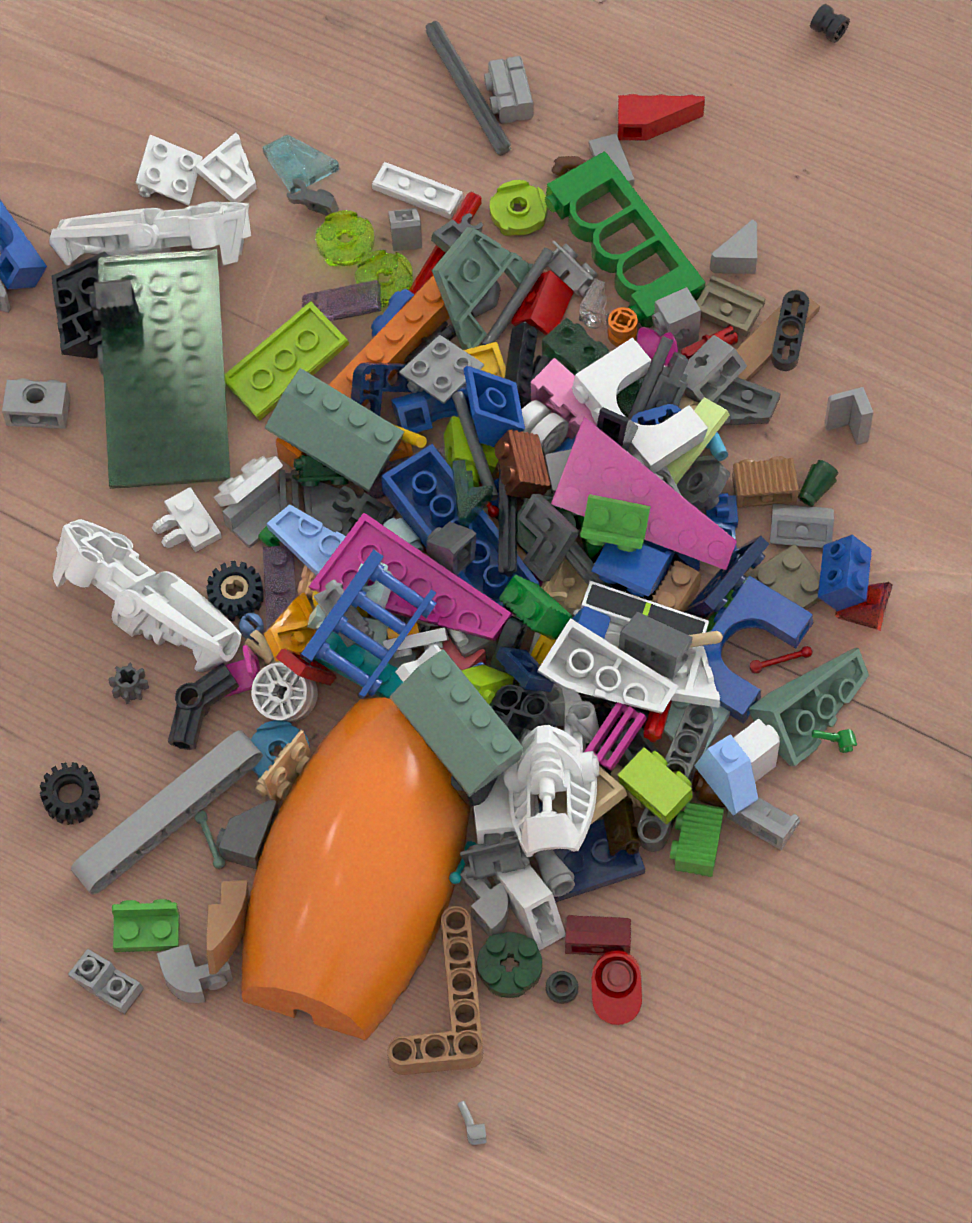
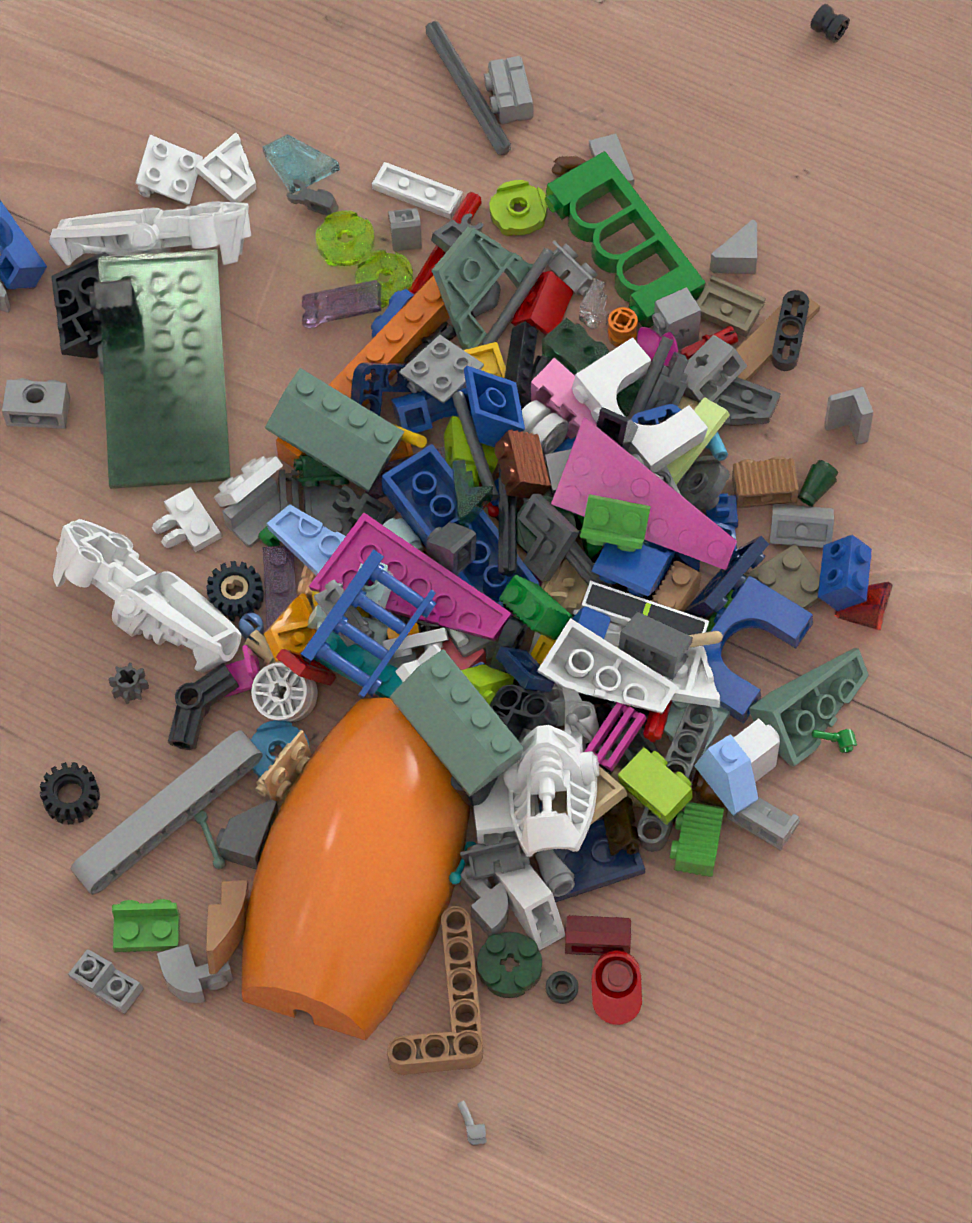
lime tile [221,301,350,421] -> none
red slope [618,94,705,141] -> none
red hinge [750,646,813,674] -> none

